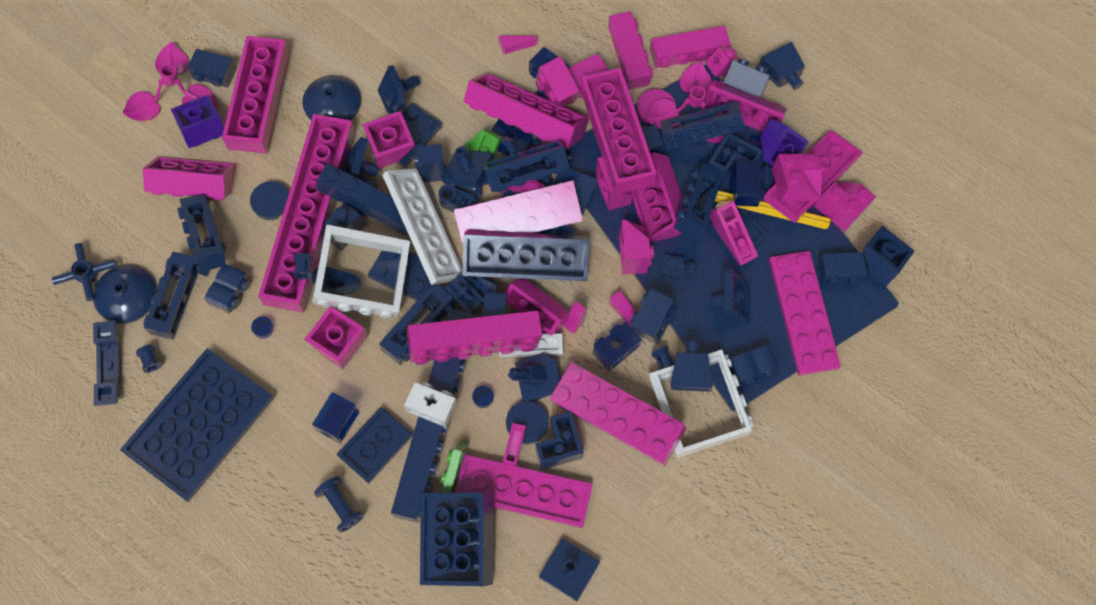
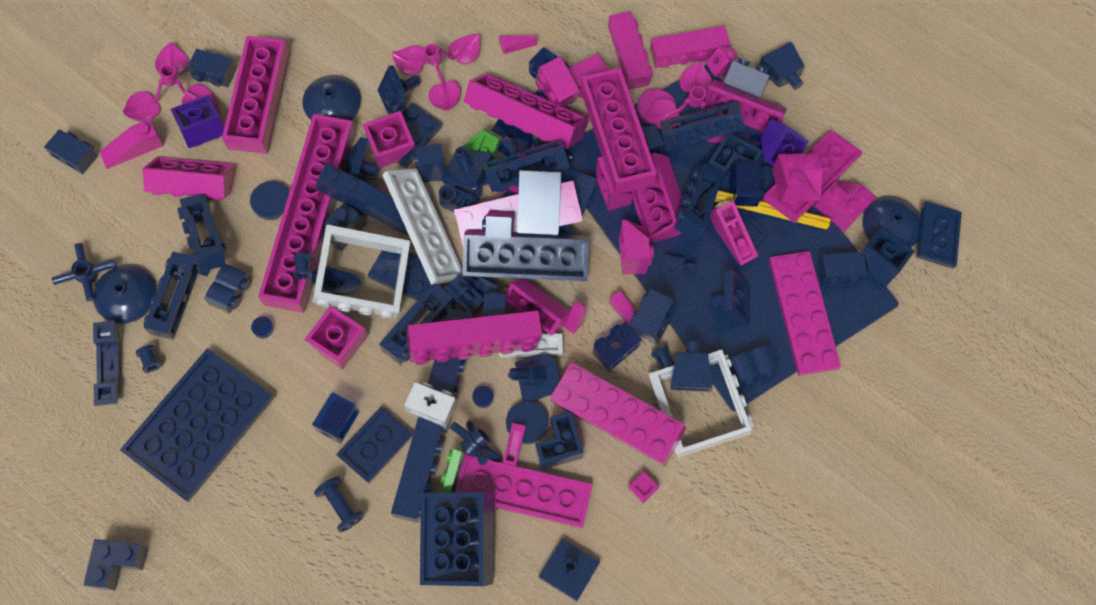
none -> dark blue brick [44,129,98,175]
none -> dark blue brick [83,539,148,591]
none -> dark pink slope [99,119,164,169]
none -> dark pink plant [392,34,480,111]
none -> dark blue bar [450,421,502,465]
none -> brick [482,210,514,239]
none -> tile [517,170,561,235]
none -> dark pink plate [628,472,659,504]
none -> dark blue dish [862,196,921,247]
none -> dark blue tile [916,201,962,269]

